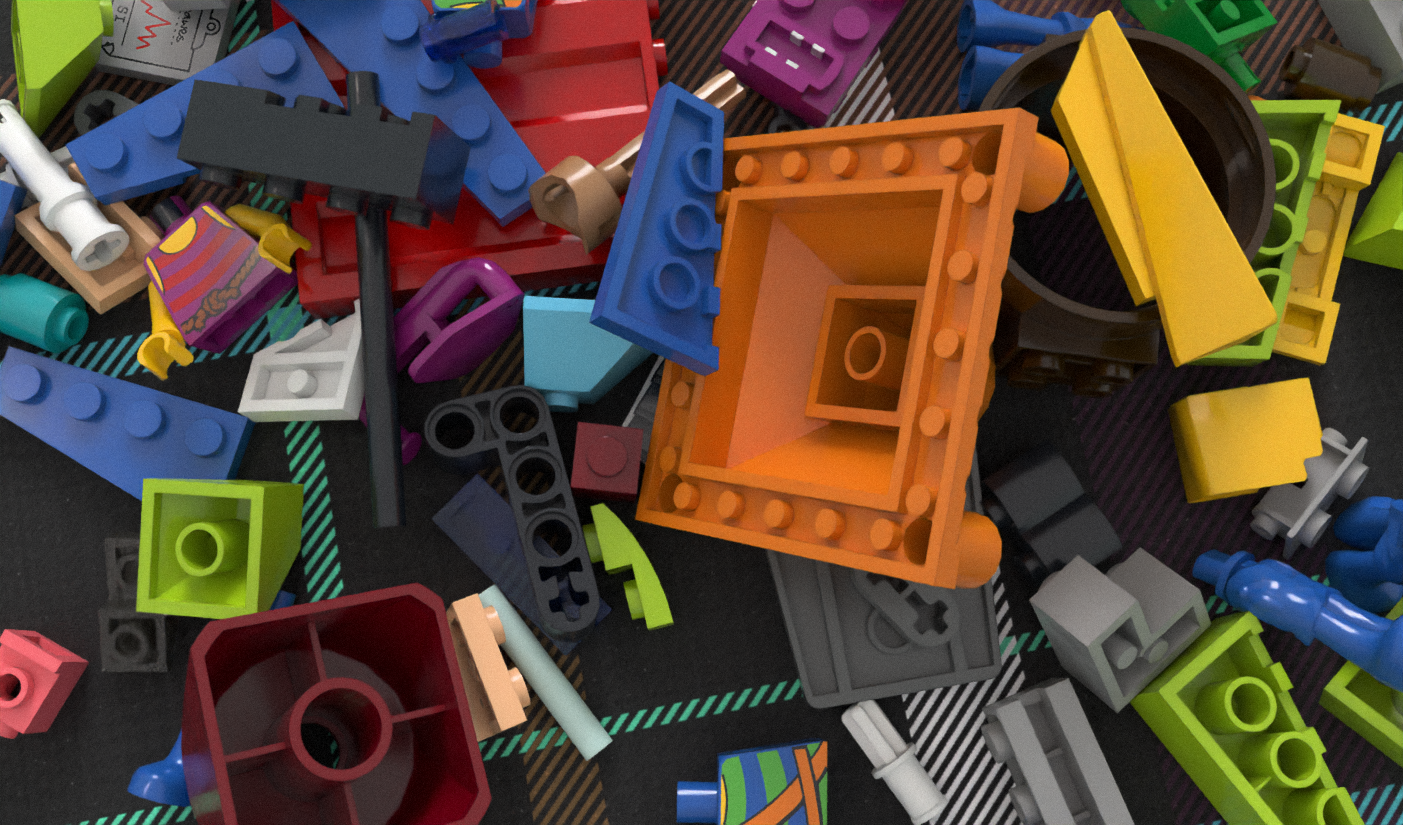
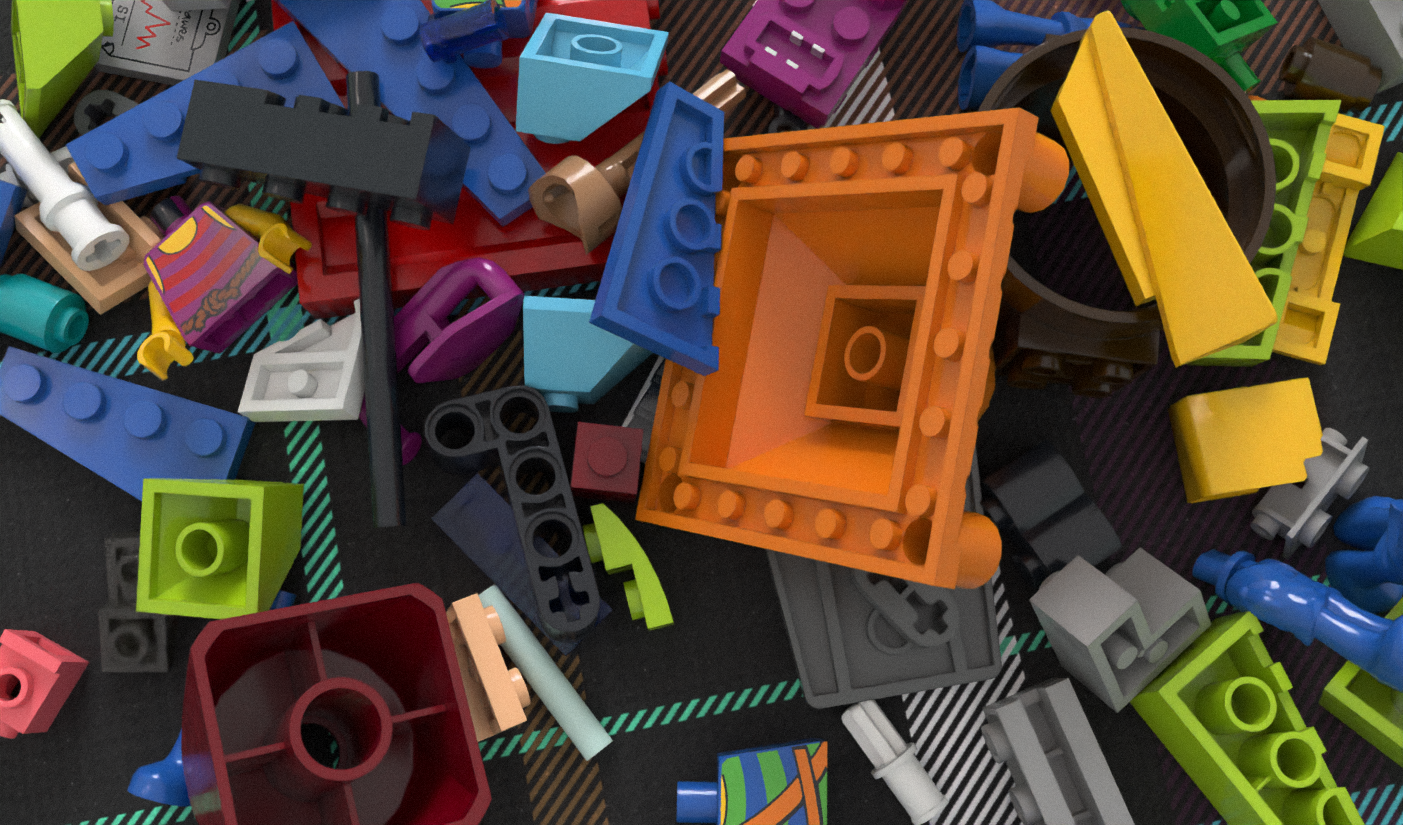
none -> medium azure slope [516,13,669,144]

